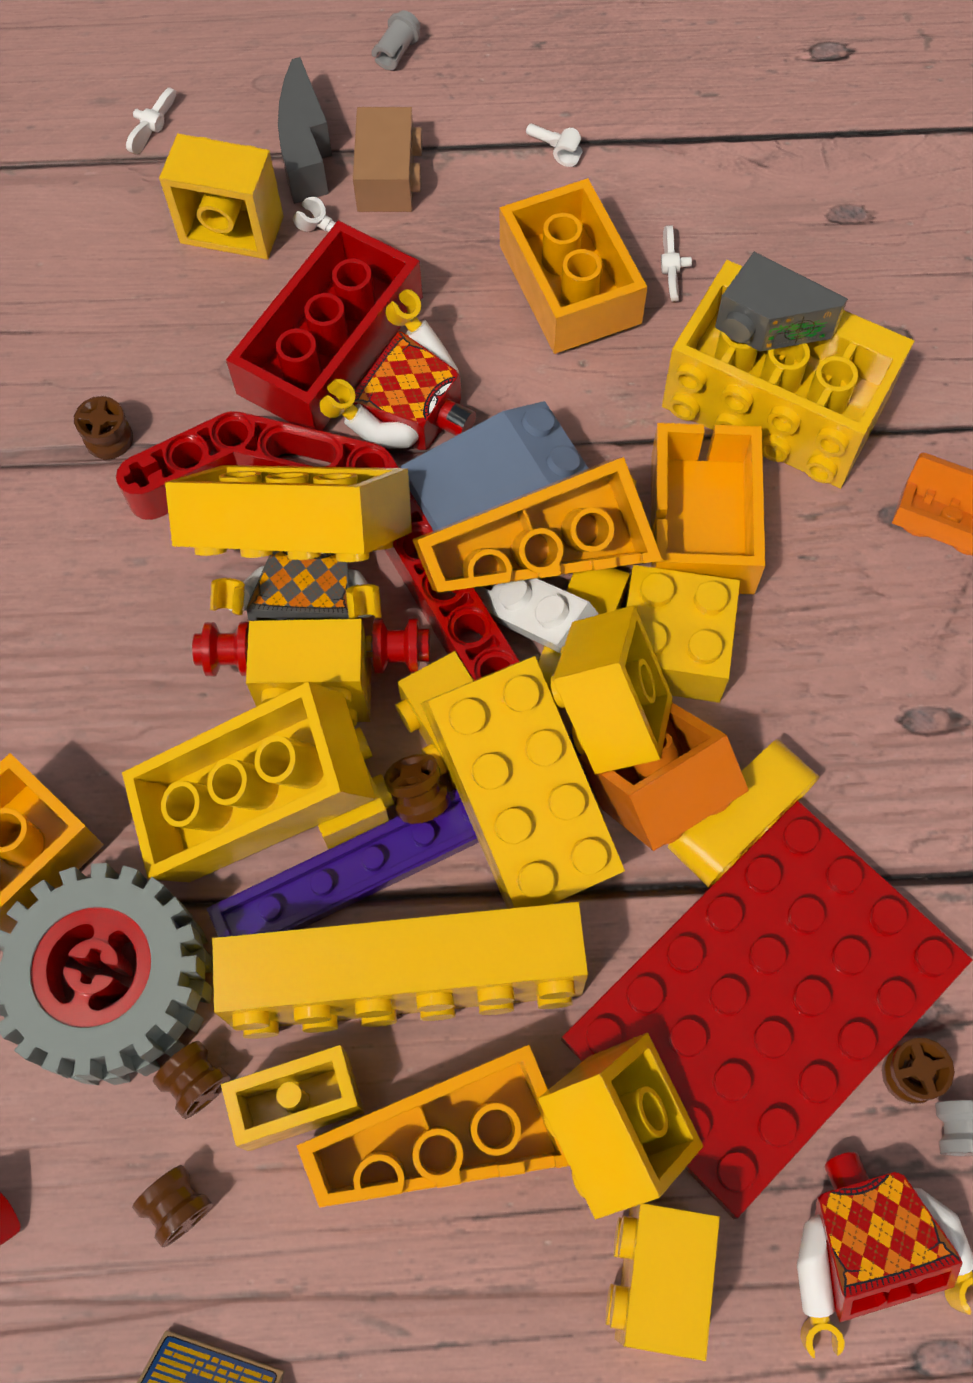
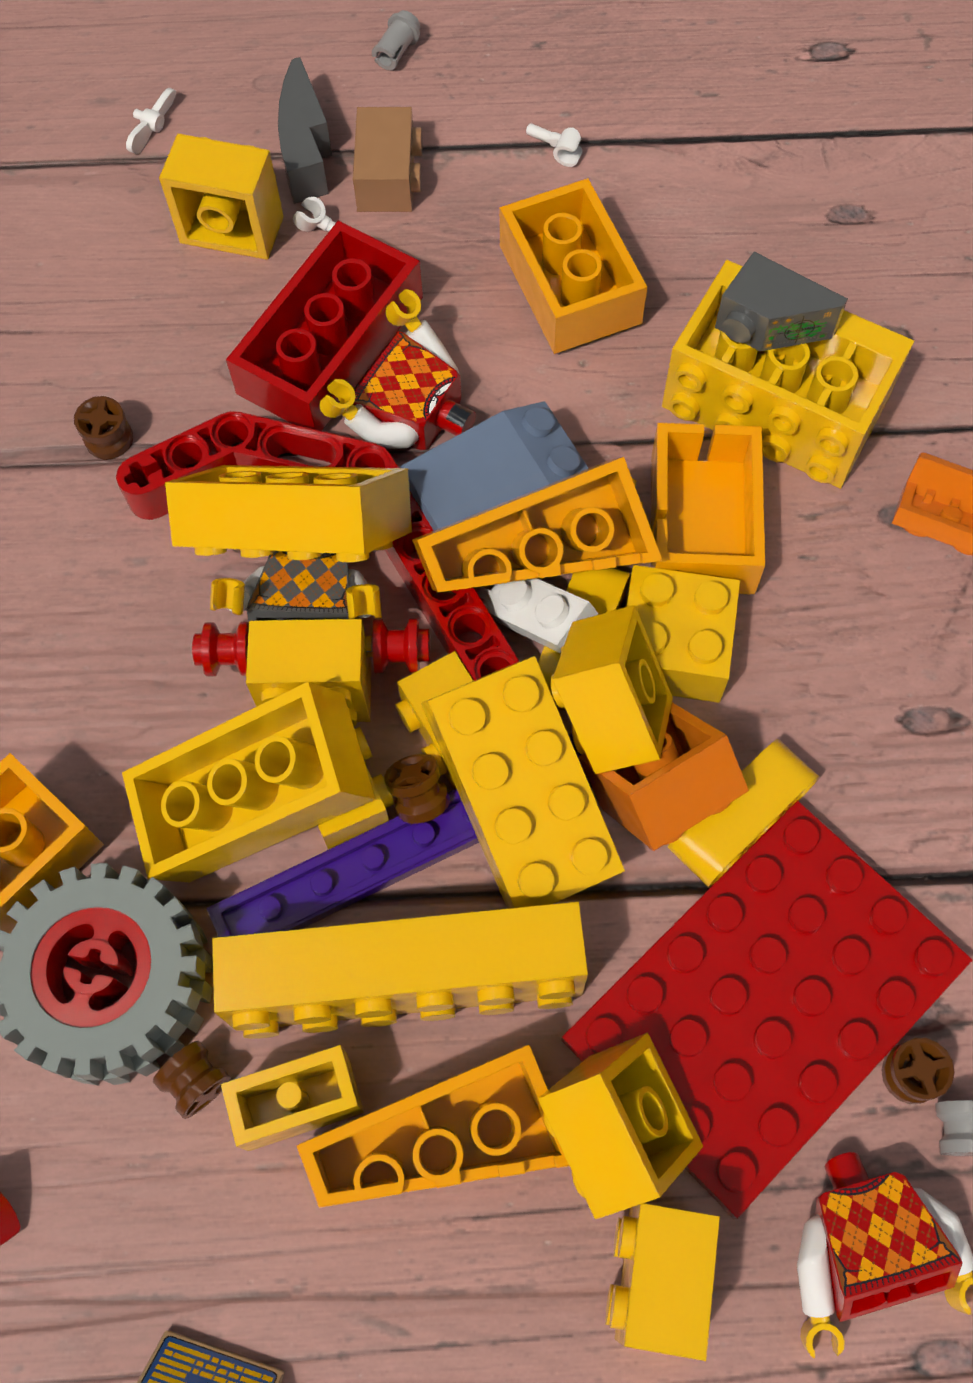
reddish brown wheel [132,1165,213,1247] -> none
white piece [661,225,692,302] -> none

